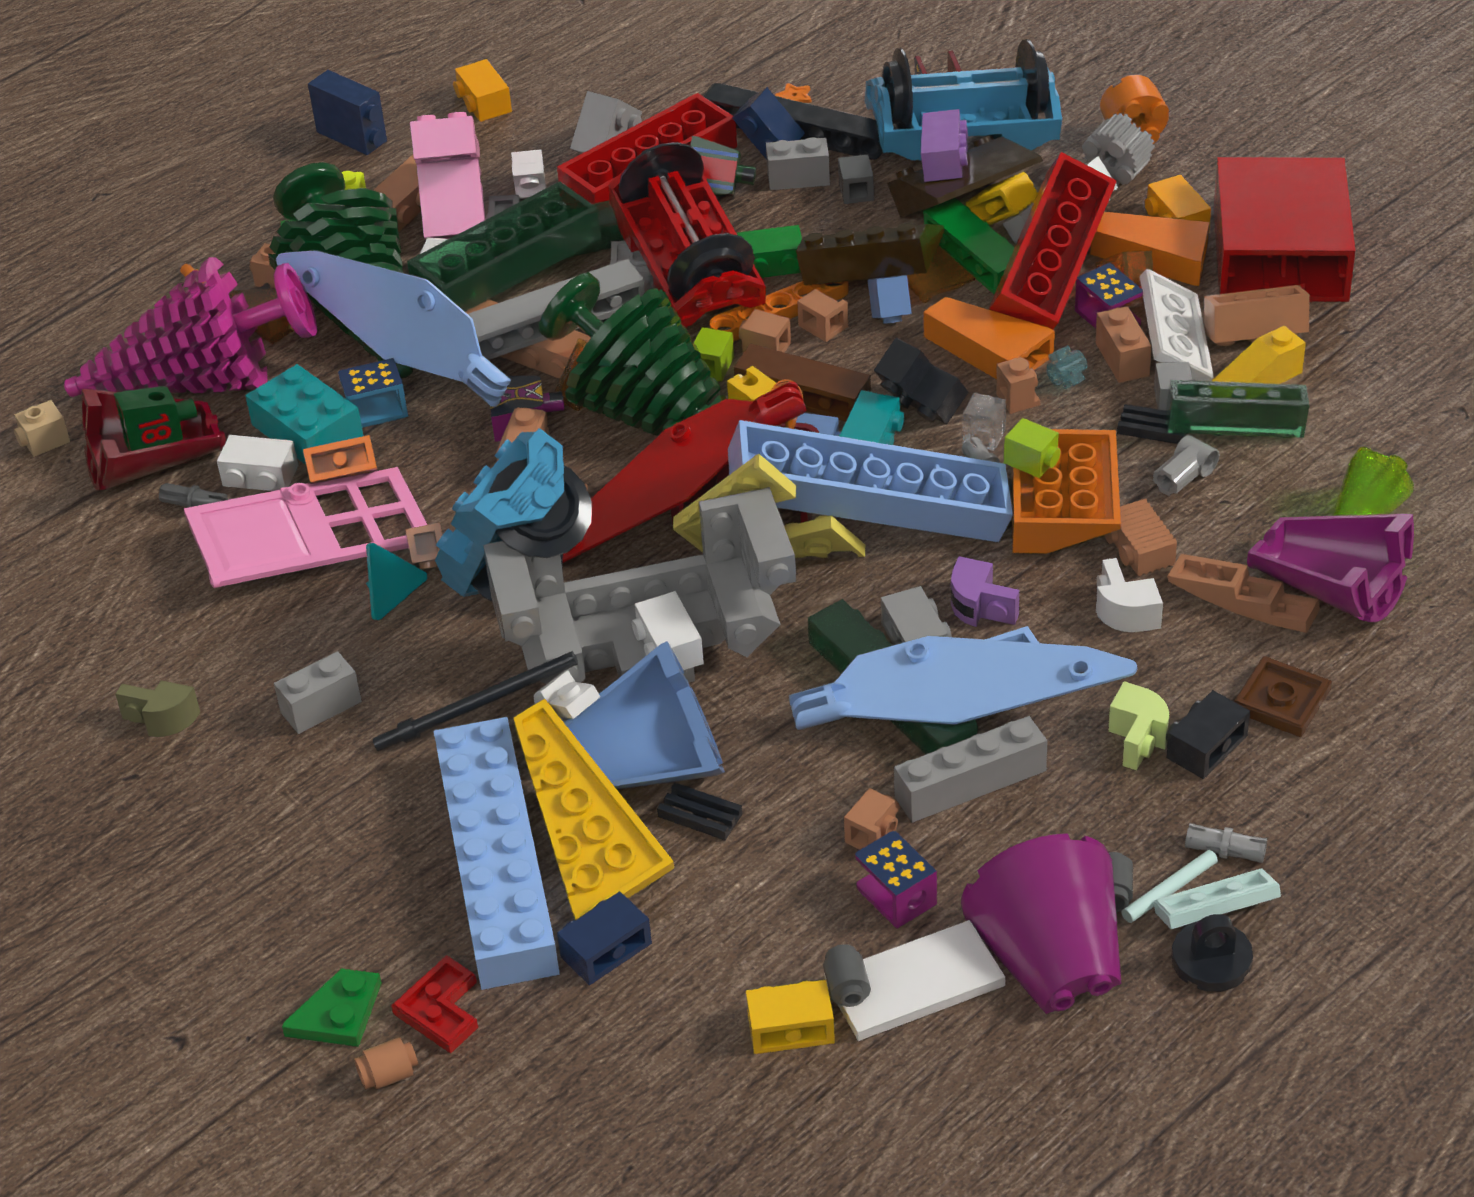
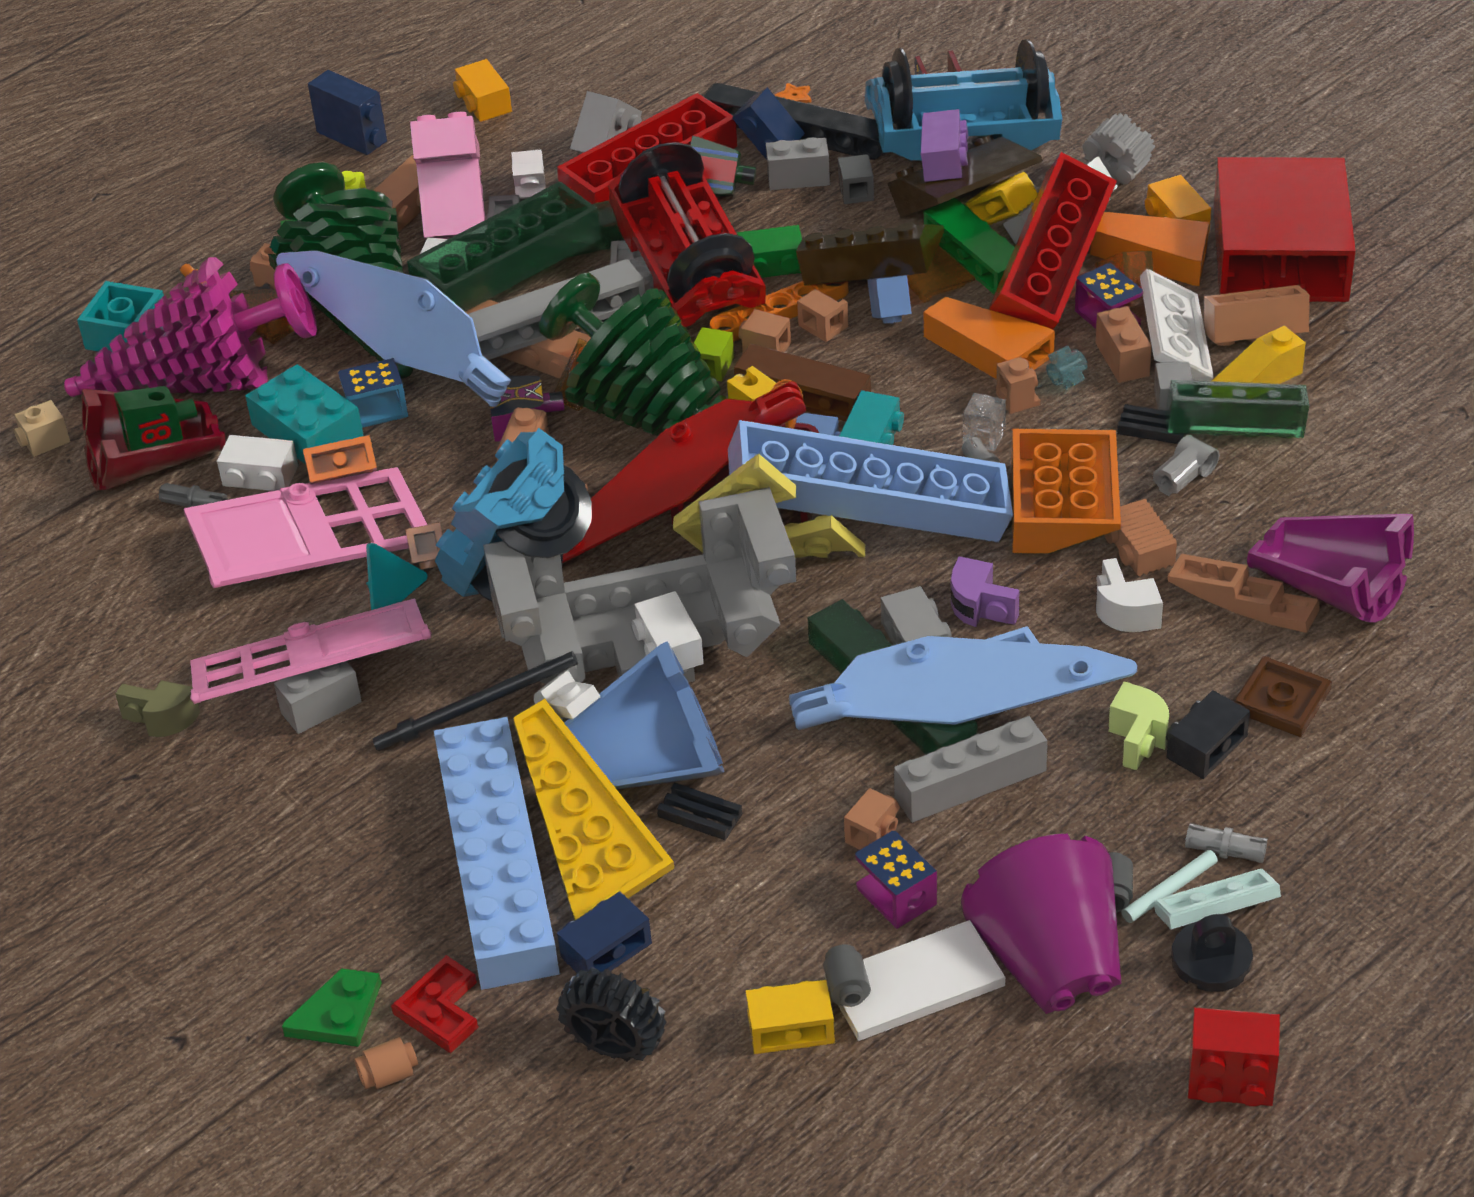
black brick [874,338,969,425] -> none
lime brick [1004,418,1061,478] -> none
orange brick [1100,75,1169,144] -> none
clear neon green cone [1332,447,1414,516] -> none
none -> teal brick [77,281,164,352]
none -> bright pink door [190,598,431,704]
none -> black gear [556,967,667,1062]
none -> red brick [1188,1007,1280,1106]

